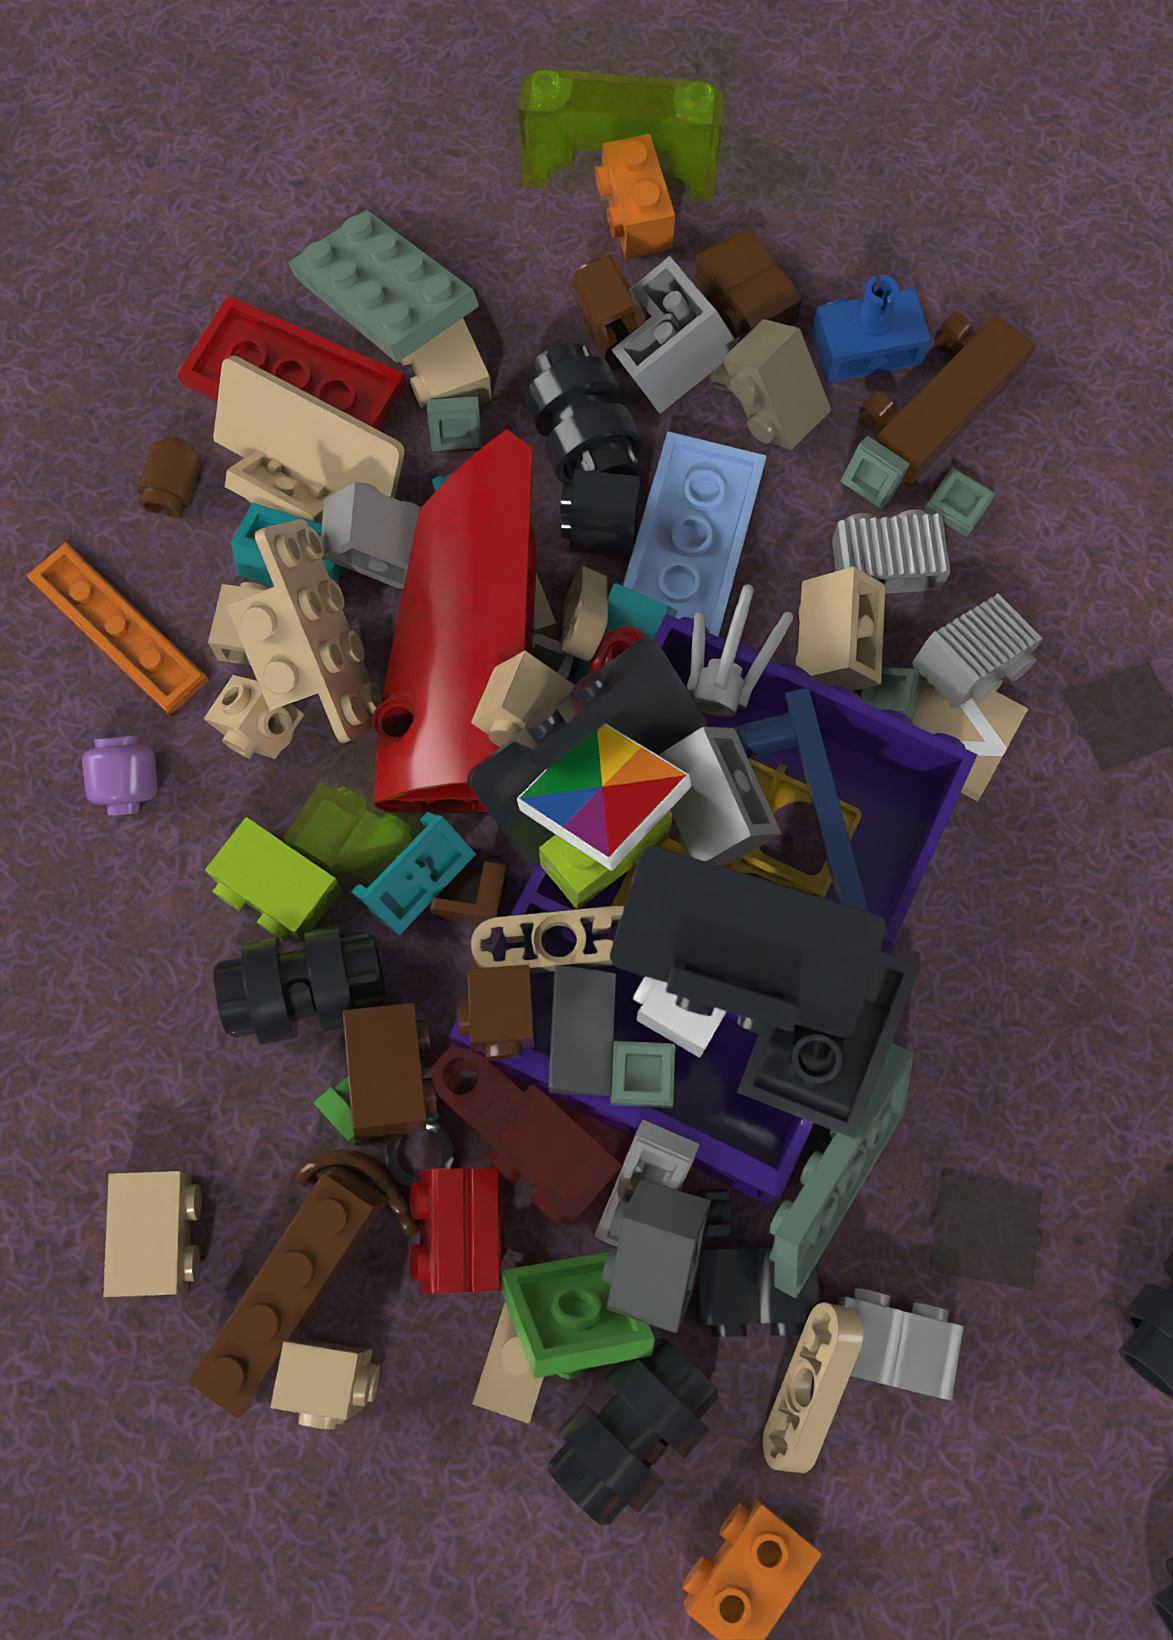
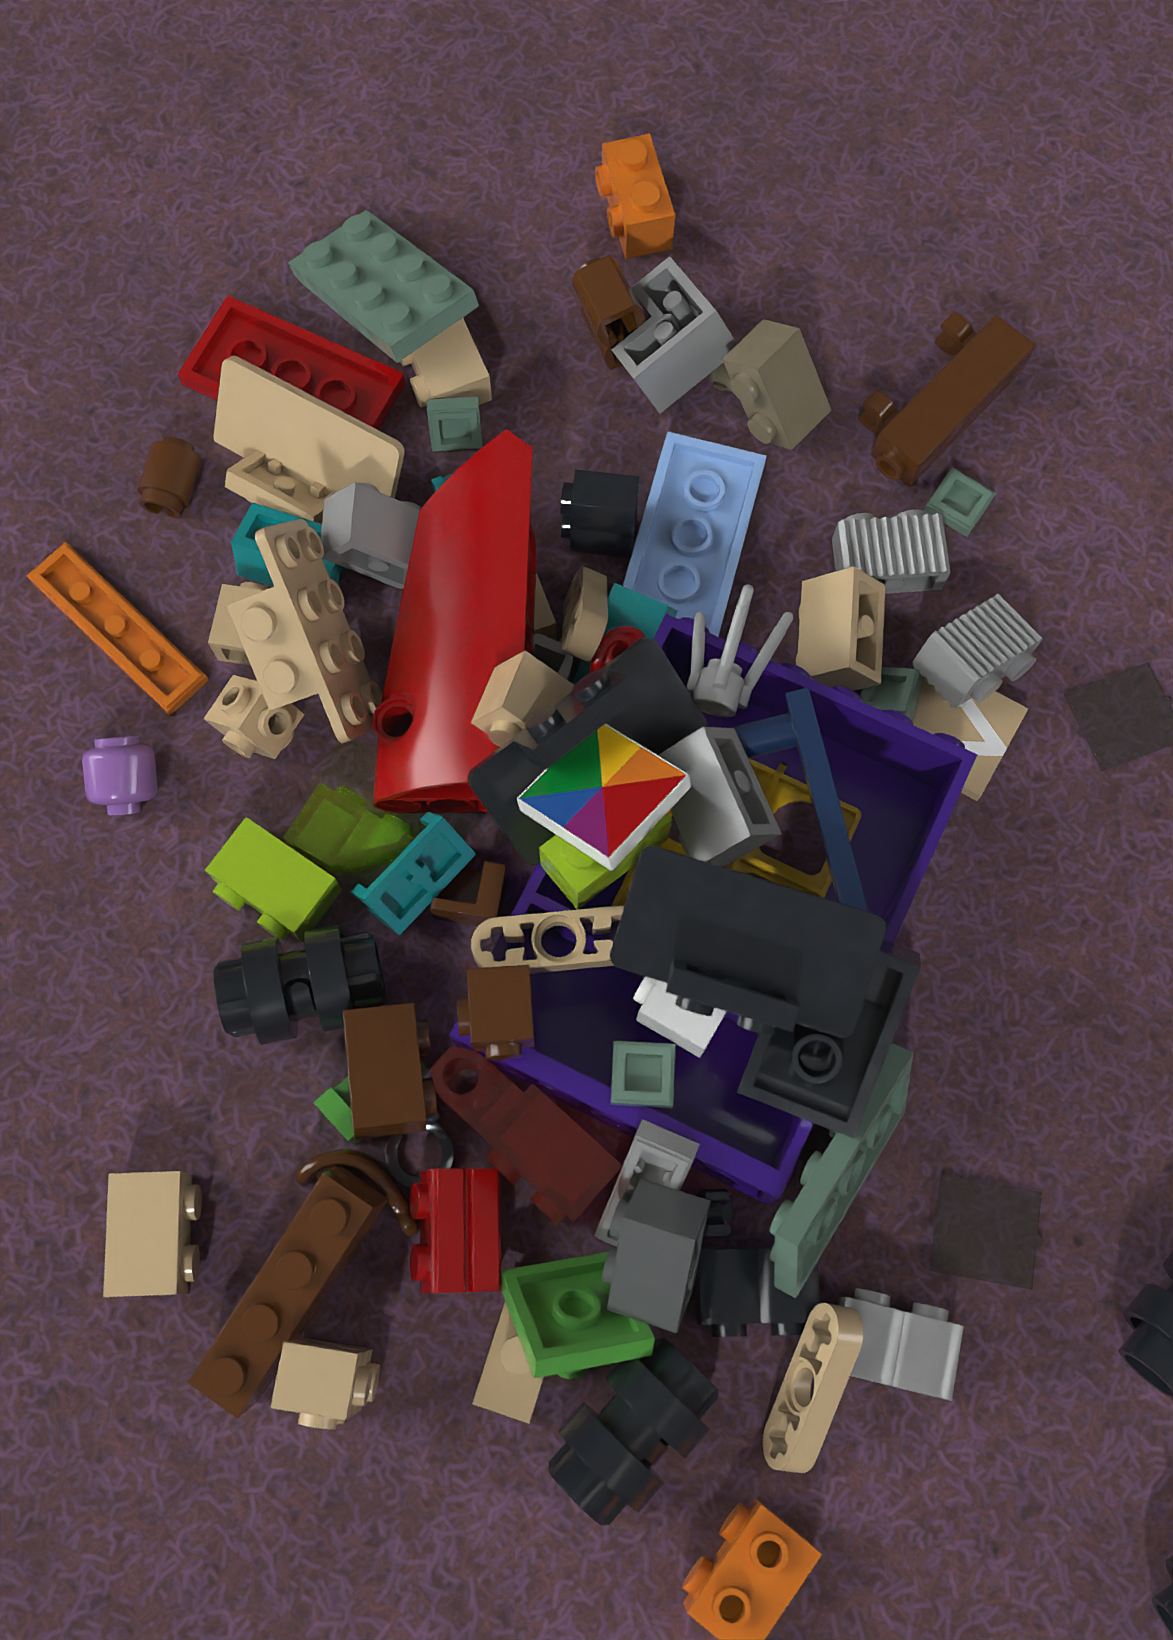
clear neon green windscreen [518,69,724,201] -> none
black piece [524,343,643,483] -> none
dark grey slope [549,965,616,1096] -> none
reddish brown brick [693,228,802,340] -> none
blue brick [811,274,931,383] -> none
sand green tile [840,436,910,509] -> none

